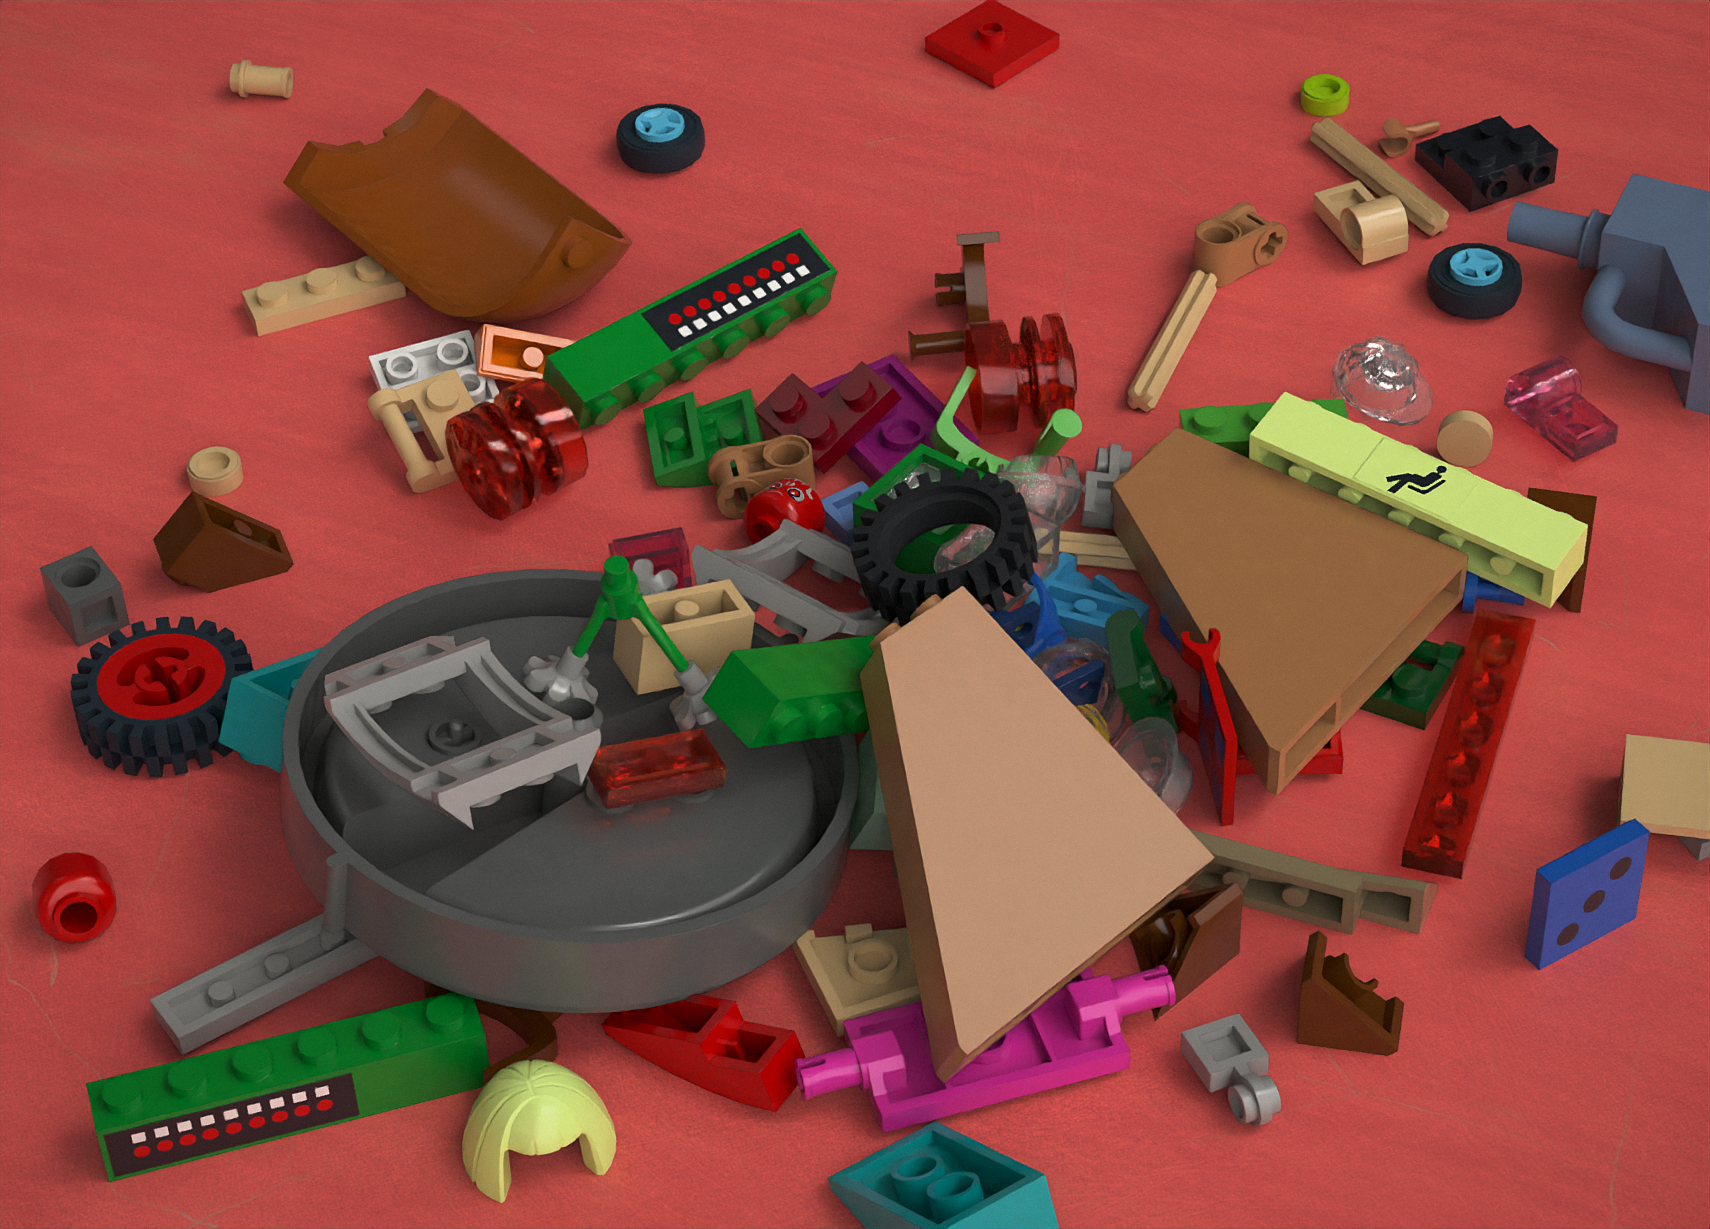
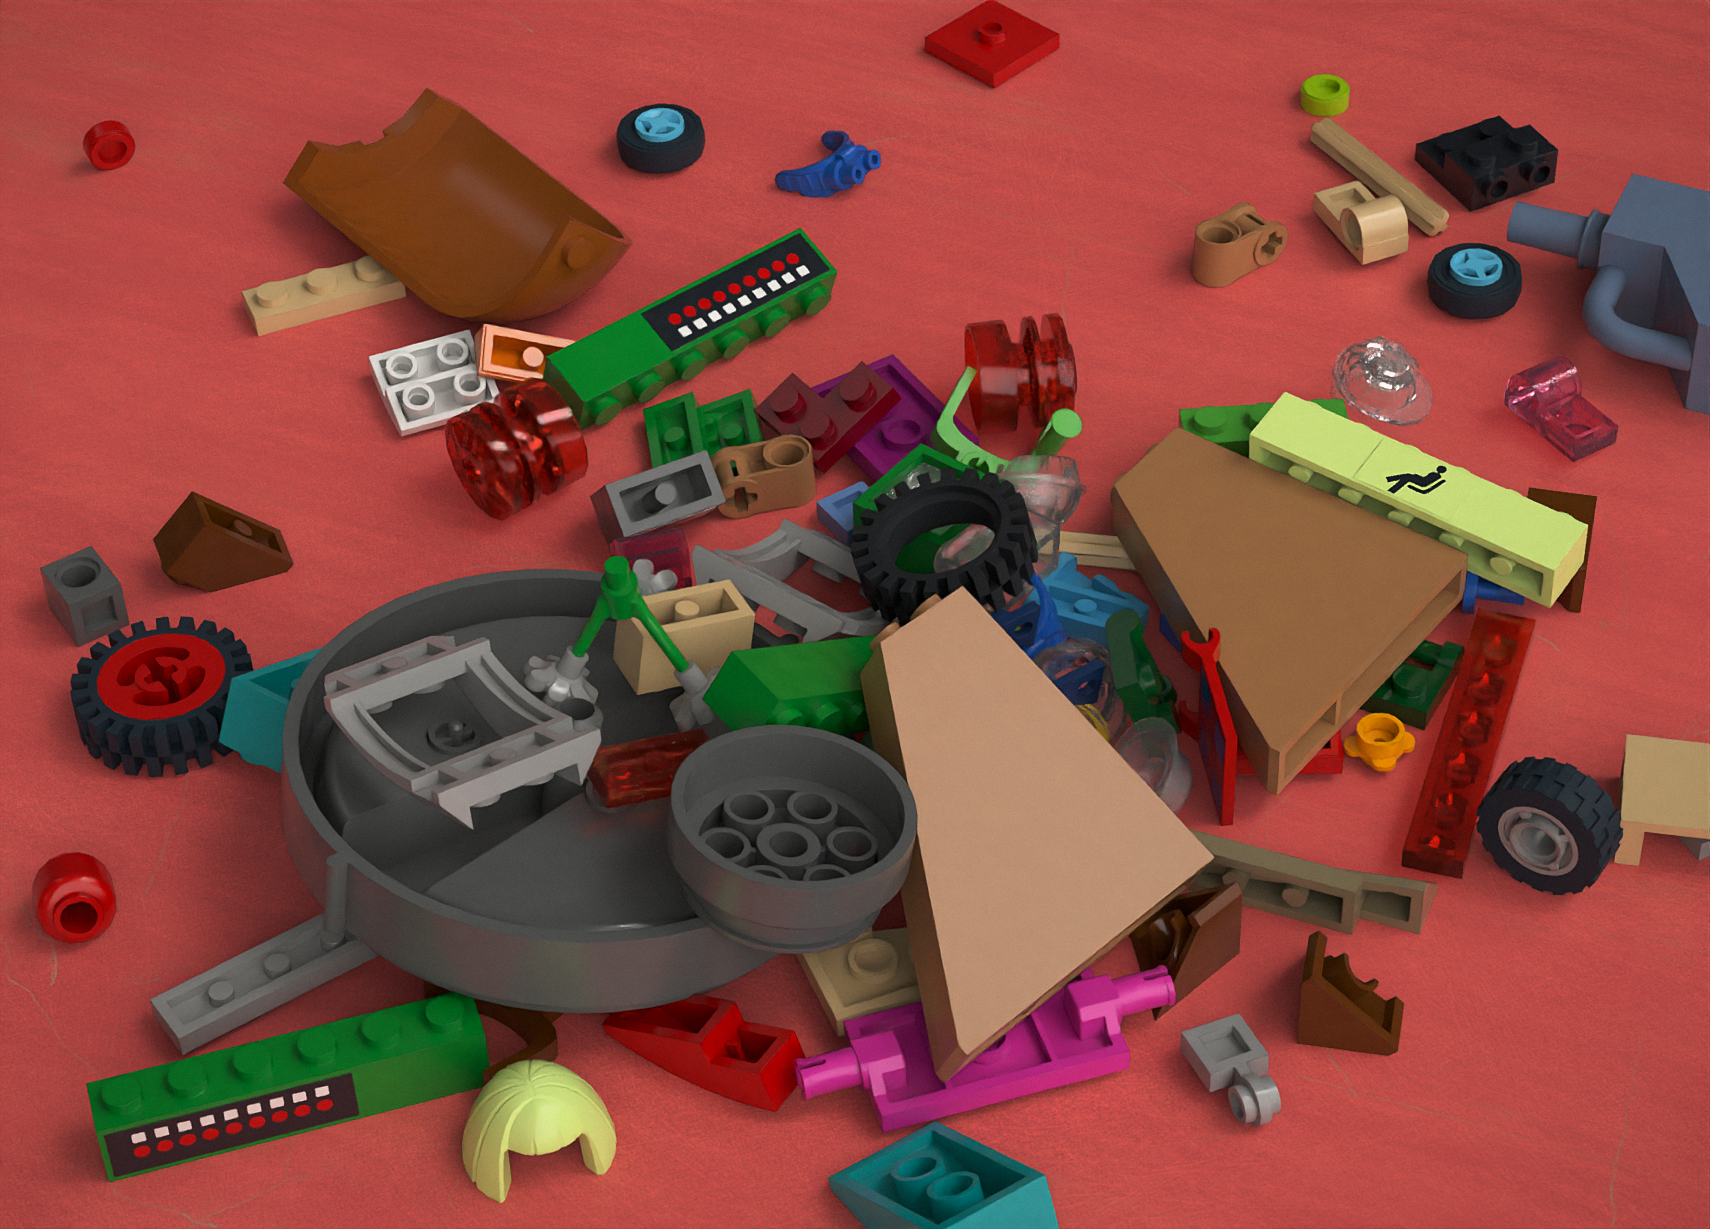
tan tile [187,447,244,496] -> none
tan pin [230,59,294,98] -> none
tan plate [366,369,501,493] -> none
red head [742,478,826,544] -> none
reddish brown piece [908,231,1008,361] -> none
light grey plate [1081,443,1132,530] -> none
tan axle [1127,270,1217,412] -> none
nougat hand [1379,118,1440,158] -> none
tan tile [1436,410,1493,467] -> none
blue tile [1525,819,1650,970] -> none
none -> red tile [83,120,135,170]
none -> dark grey brick [590,450,726,548]
none -> dark grey wheel [666,725,918,954]
none -> blue helmet [775,130,881,198]
none -> light orange plate [1344,713,1415,772]
none -> black wheel [1476,756,1623,895]

